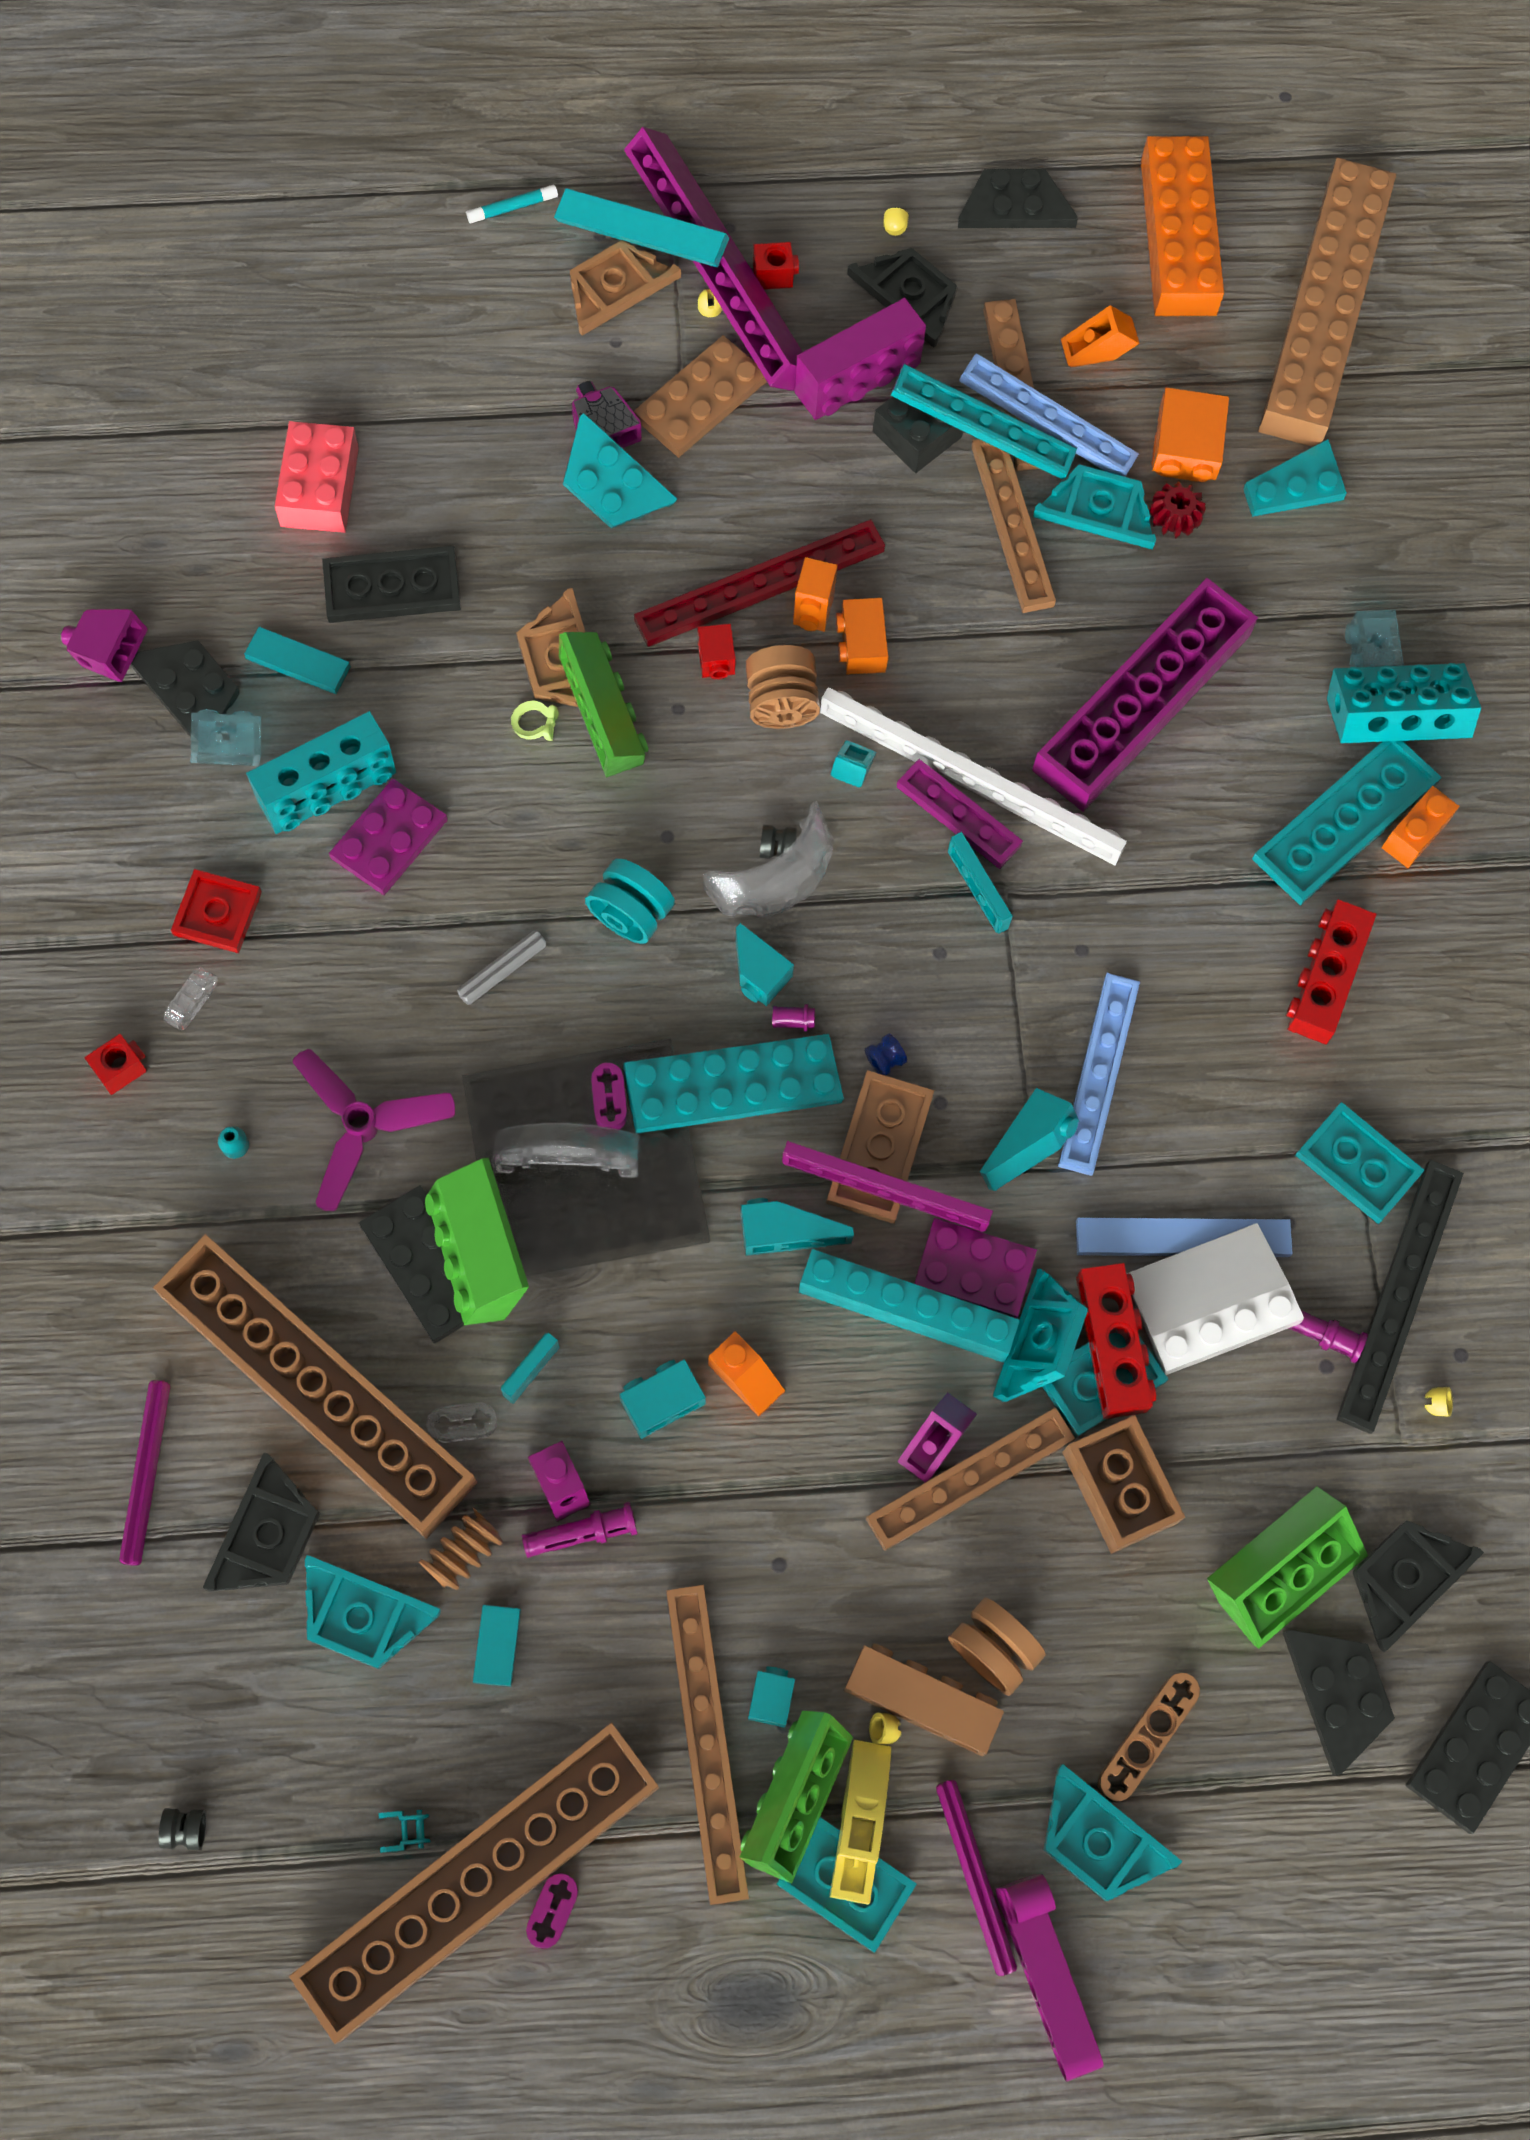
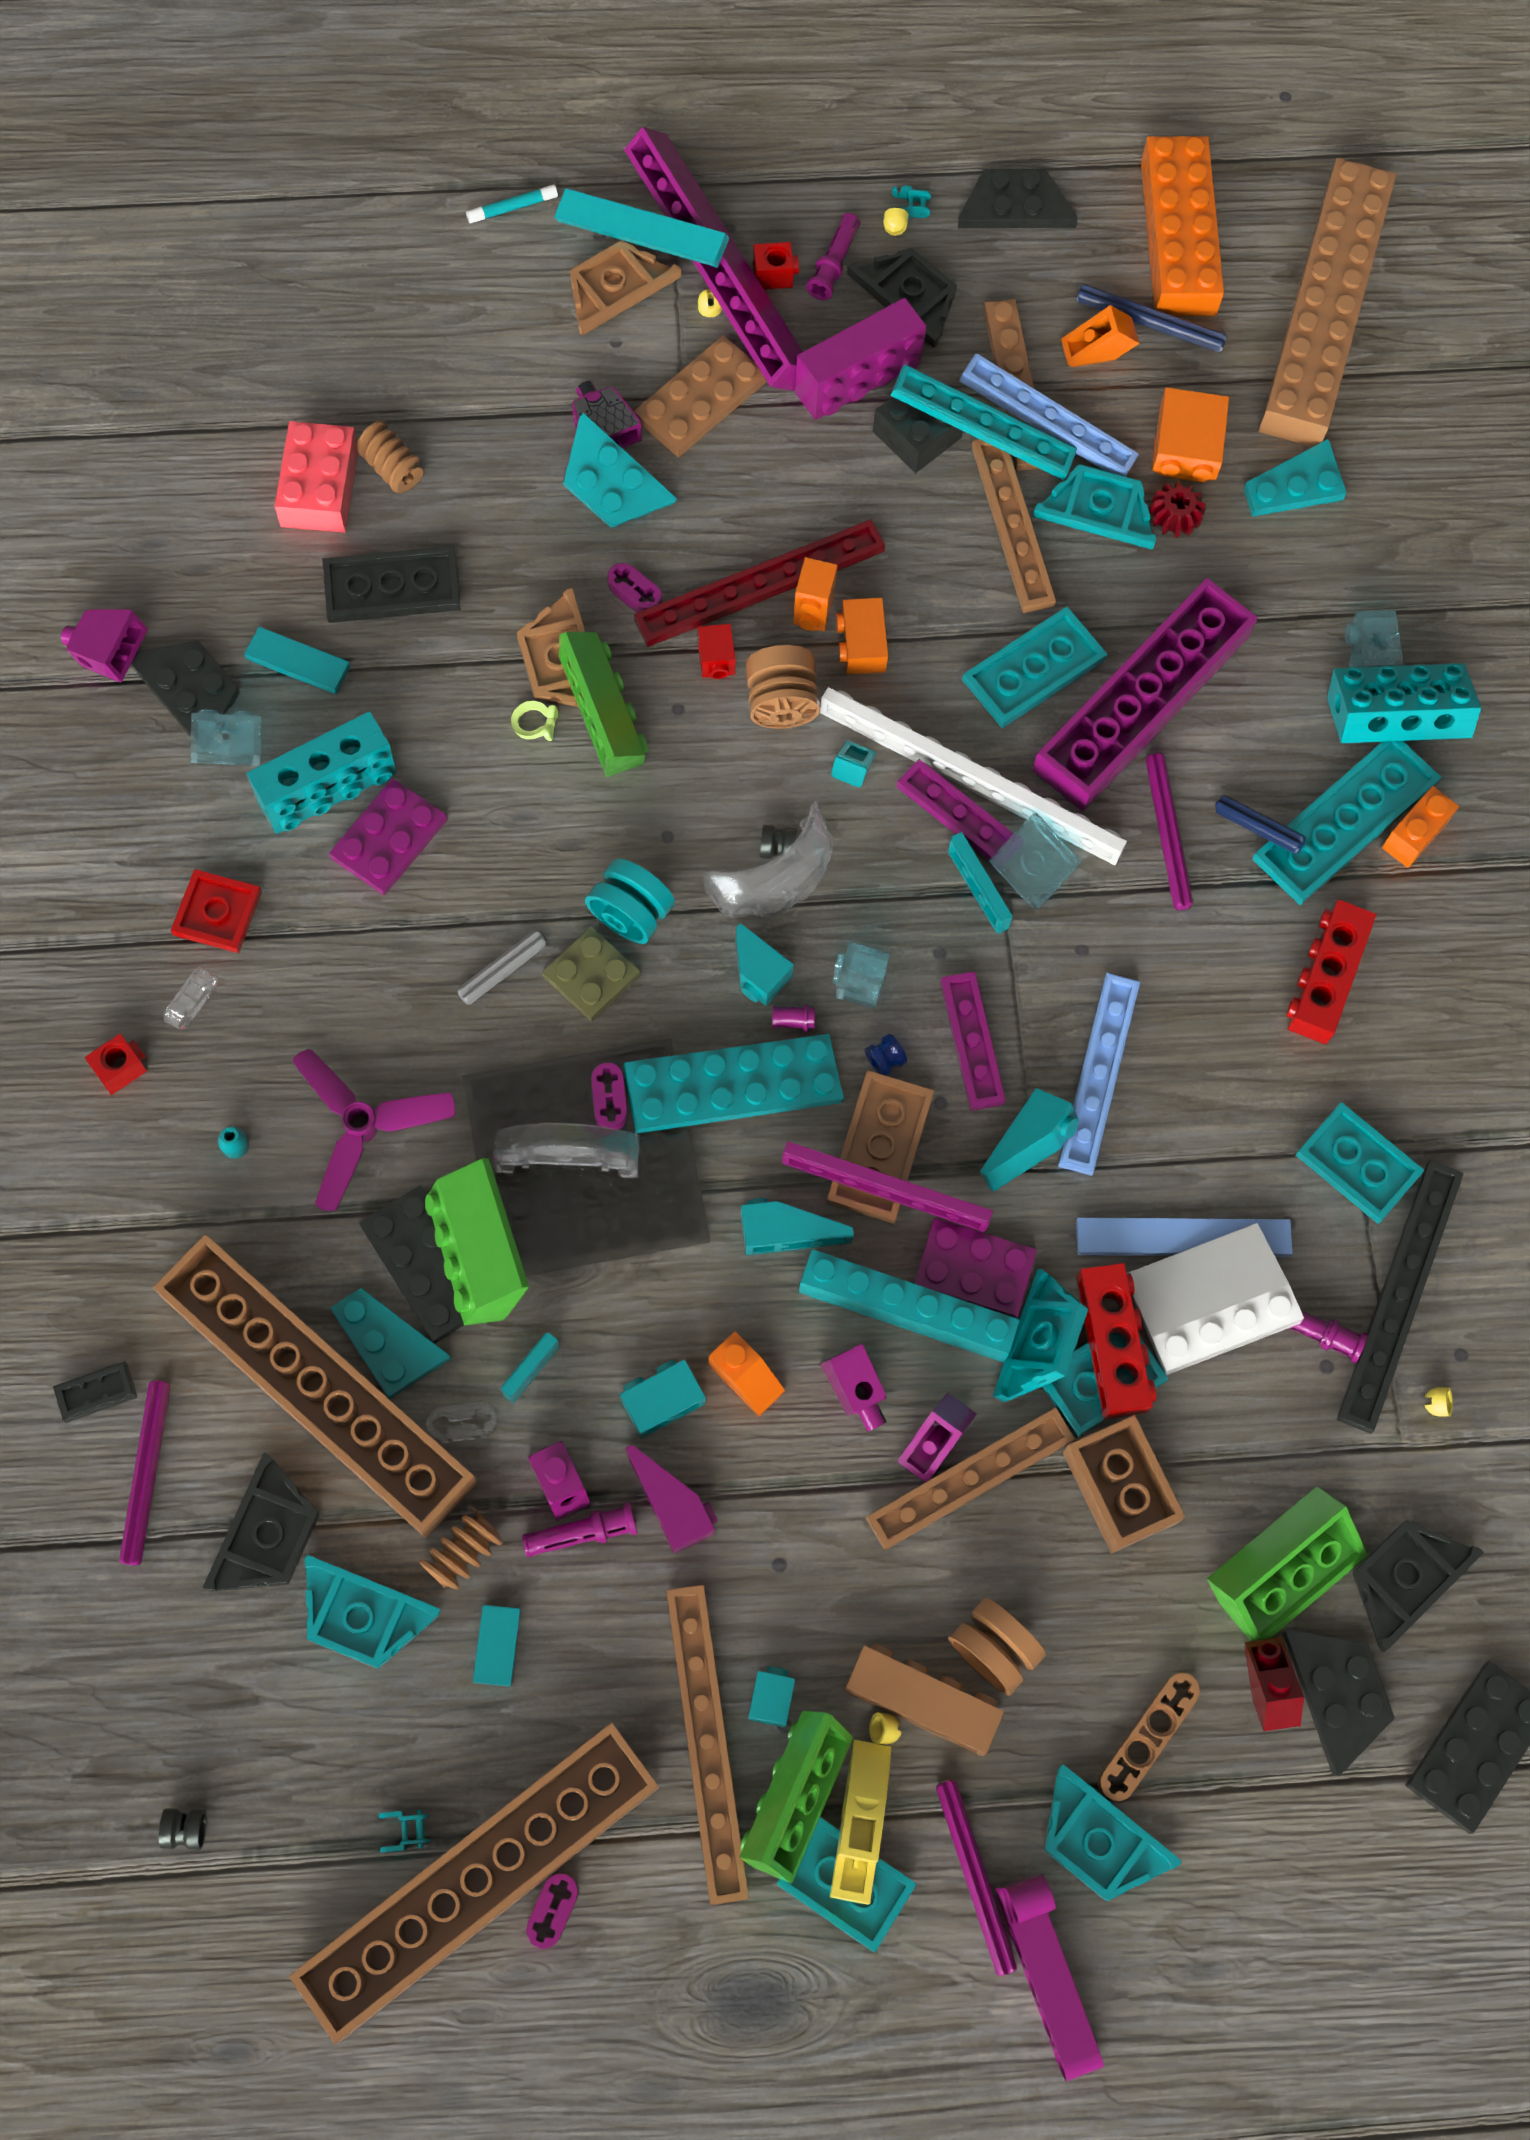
none -> pearl dark grey plate [53,1361,138,1423]
none -> teal wing [330,1288,451,1400]
none -> medium nougat piece [357,420,424,493]
none -> olive plate [542,926,641,1022]
none -> magenta beam [607,563,662,613]
none -> magenta slope [625,1445,718,1554]
none -> magenta pin [806,213,861,300]
none -> magenta torso [821,1344,887,1432]
none -> clear light blue brick [832,942,890,1009]
none -> teal piece [891,185,931,221]
none -> magenta plate [940,971,1006,1111]
none -> teal plate [962,607,1108,729]
none -> clear light blue tile [989,813,1082,910]
none -> dark blue axle [1077,284,1227,352]
none -> magenta axle [1146,753,1193,911]
none -> dark blue axle [1215,795,1306,854]
none -> dark red slope [1244,1637,1304,1731]

